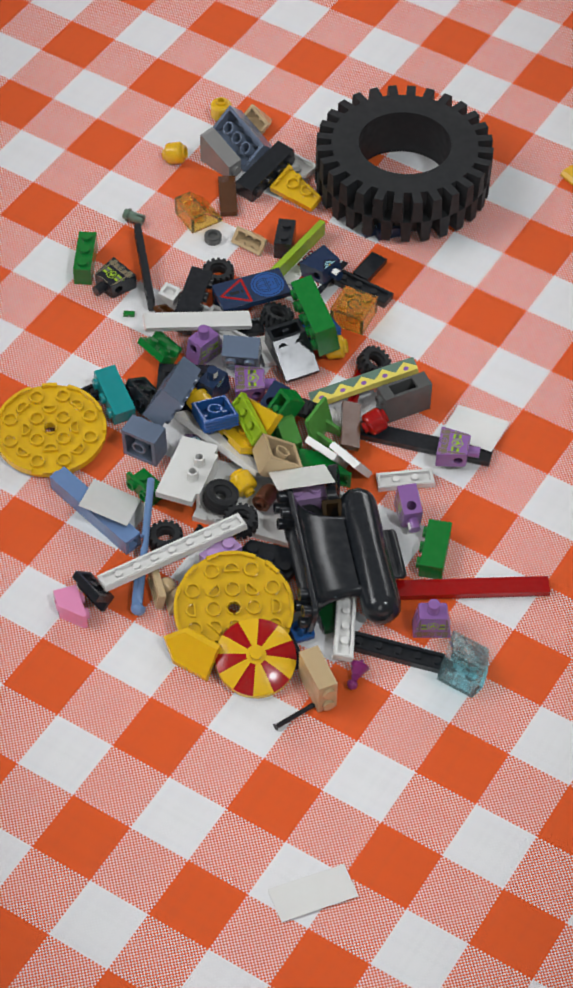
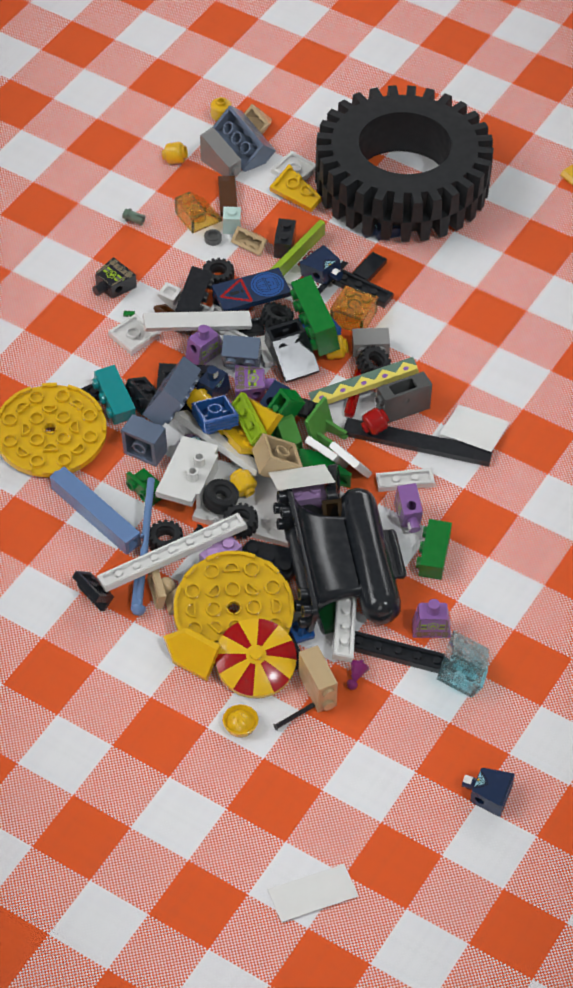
bright pink slope [53,585,90,628] -> none
green brick [73,231,98,285] -> none
white sticker [78,479,141,526] -> none
black tile [134,223,155,311] -> none
green bracket [137,331,182,364] -> none
black brick [236,141,295,203] -> none
copper brick [252,483,278,511] -> none
tile [340,400,361,452] -> none
red tile [396,576,550,600] -> none
medium lavender torso [435,427,481,467] -> none
none -> white tile [108,314,159,356]
none -> yellow hat [222,704,259,738]
none -> light aqua brick [223,207,241,234]
none -> light grey brick [352,328,390,357]
none -> dark blue torso [462,768,515,817]

